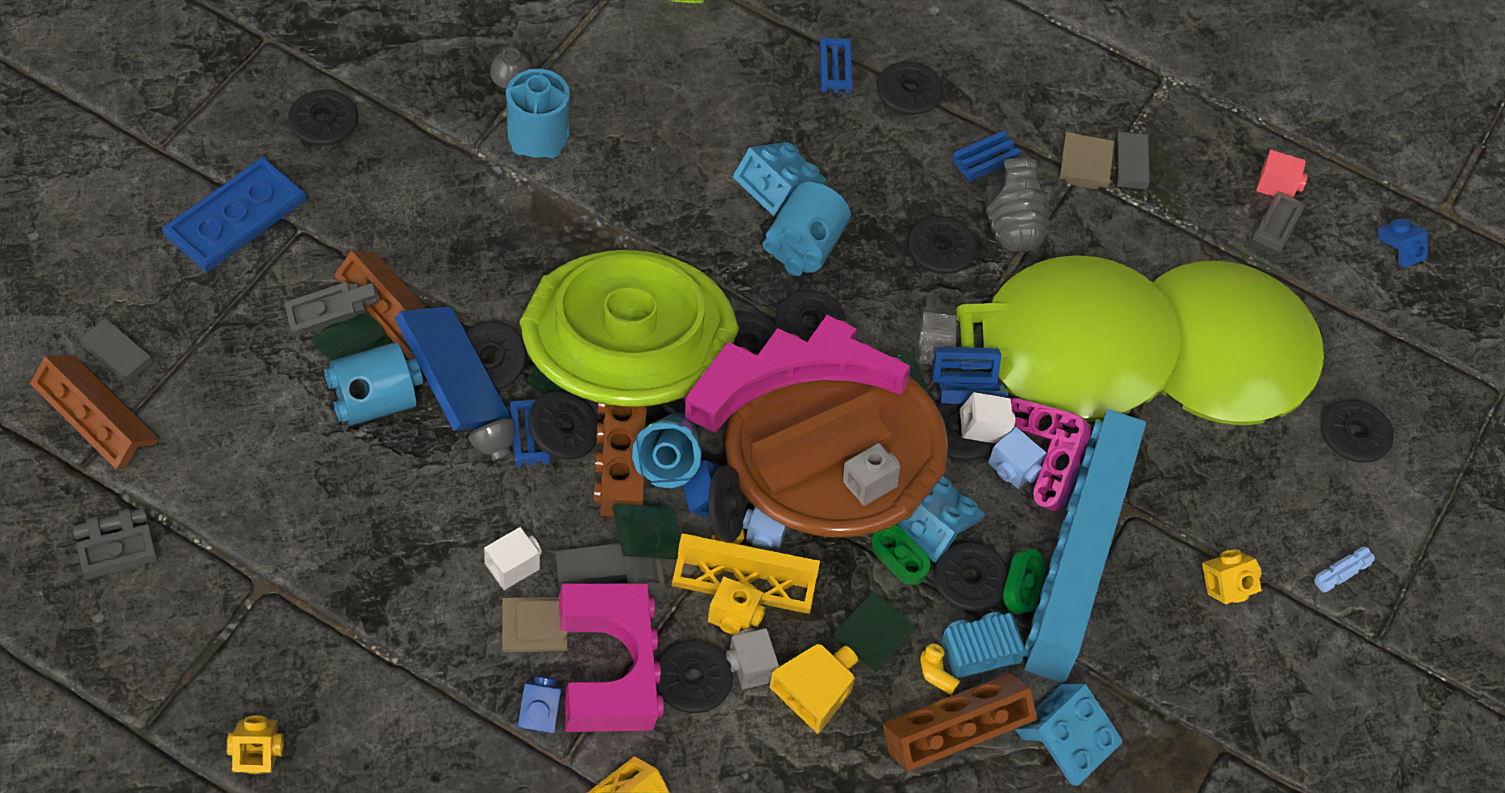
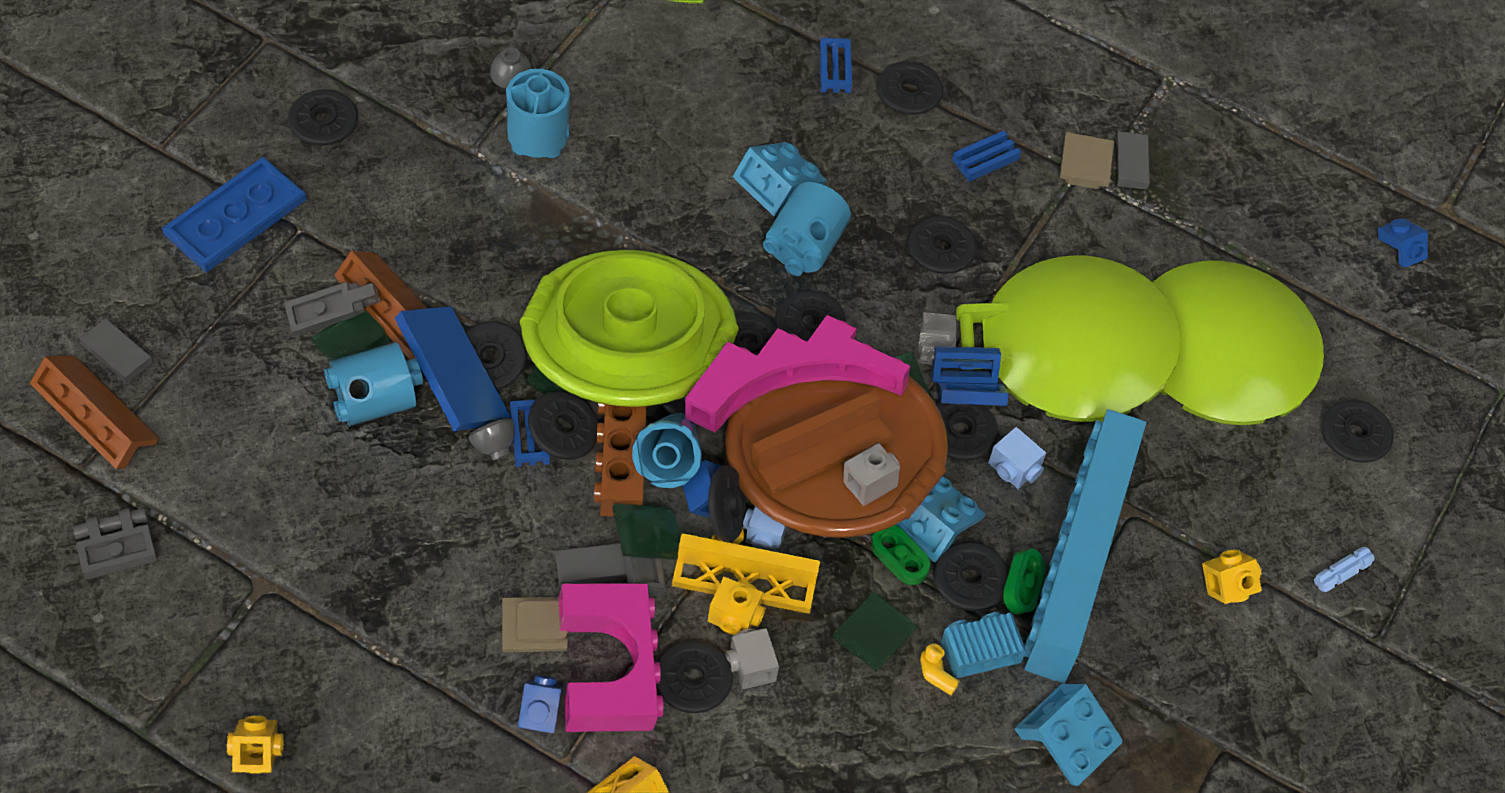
white brick [484,527,542,590] -> none
yellow torso [769,644,858,734] -> none
dark orange brick [882,673,1037,772] -> none
white brick [960,392,1015,444] -> none
dark grey hair [985,157,1050,252] -> none
dark pink beam [1011,398,1091,511] -> none
dark grey tile [1252,191,1306,253] -> none
coral brick [1256,150,1308,198] -> none

